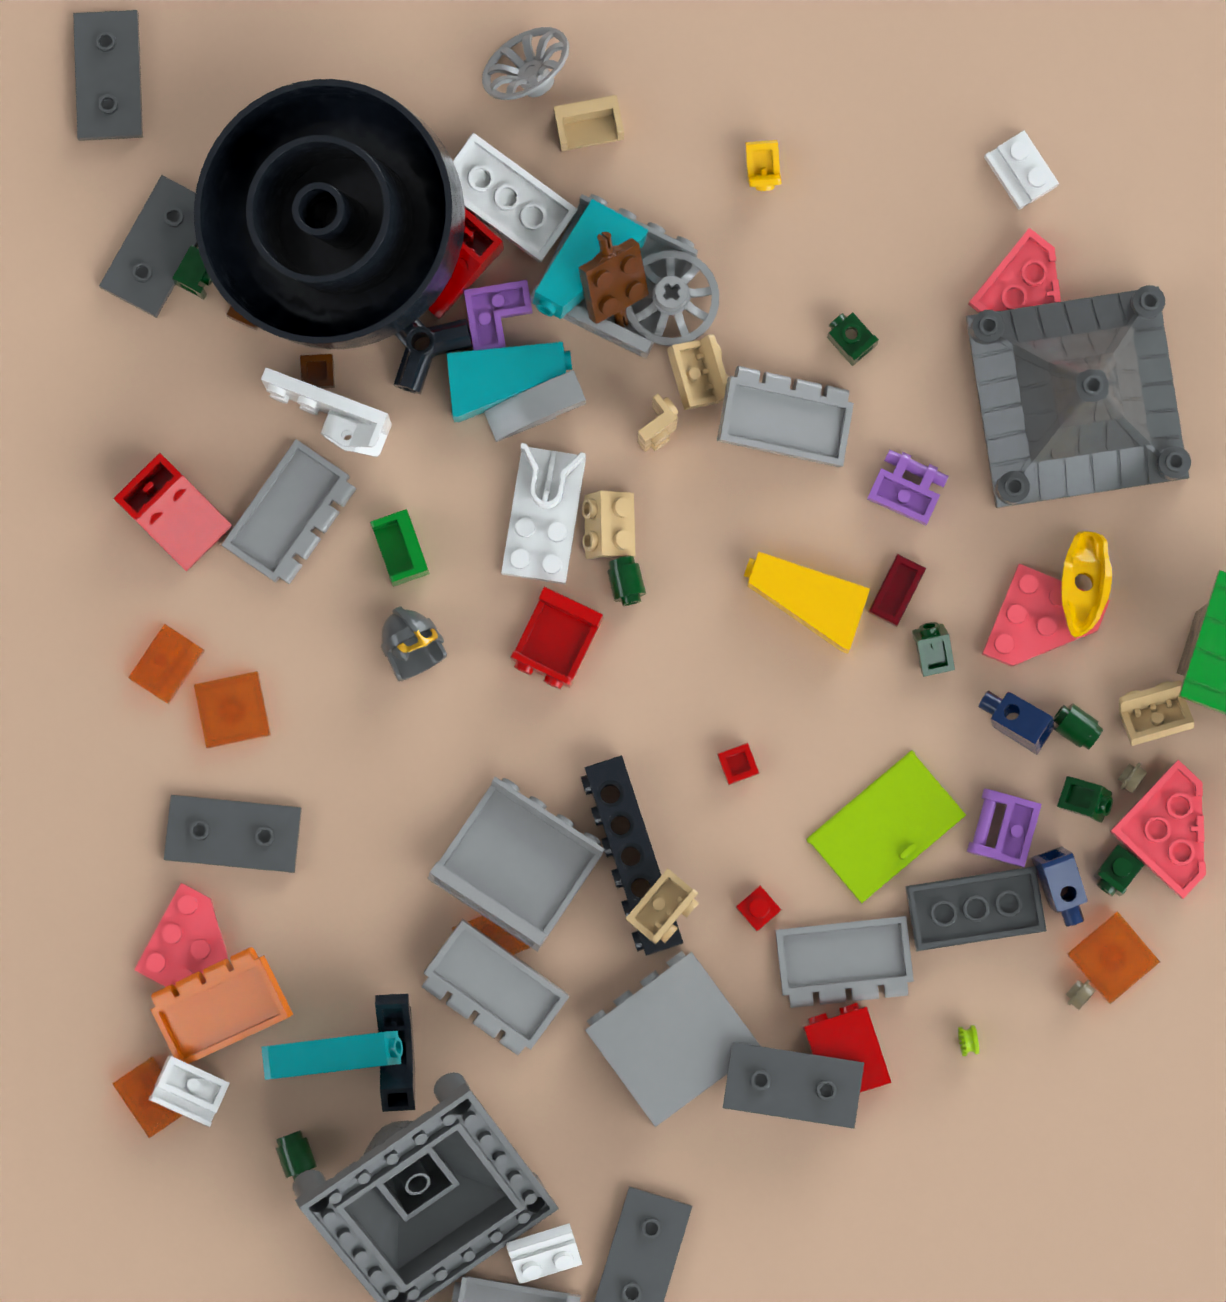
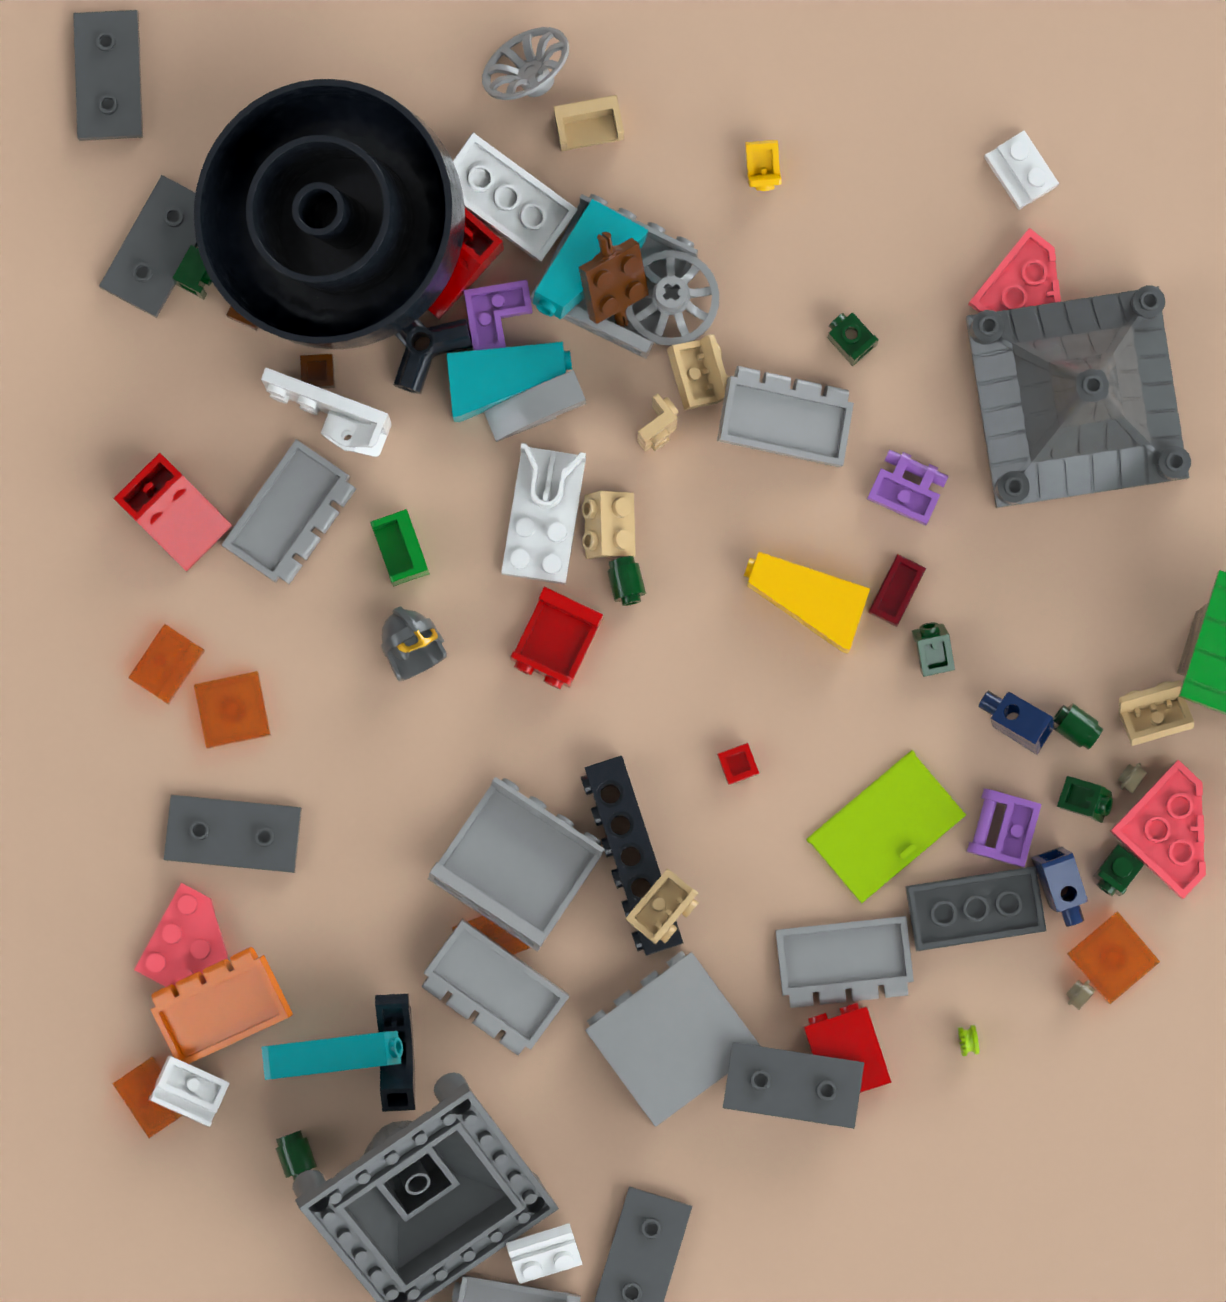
red plate [736,885,782,932] -> none
coral plate [982,564,1110,667] -> none
yellow piece [1061,531,1112,638] -> none

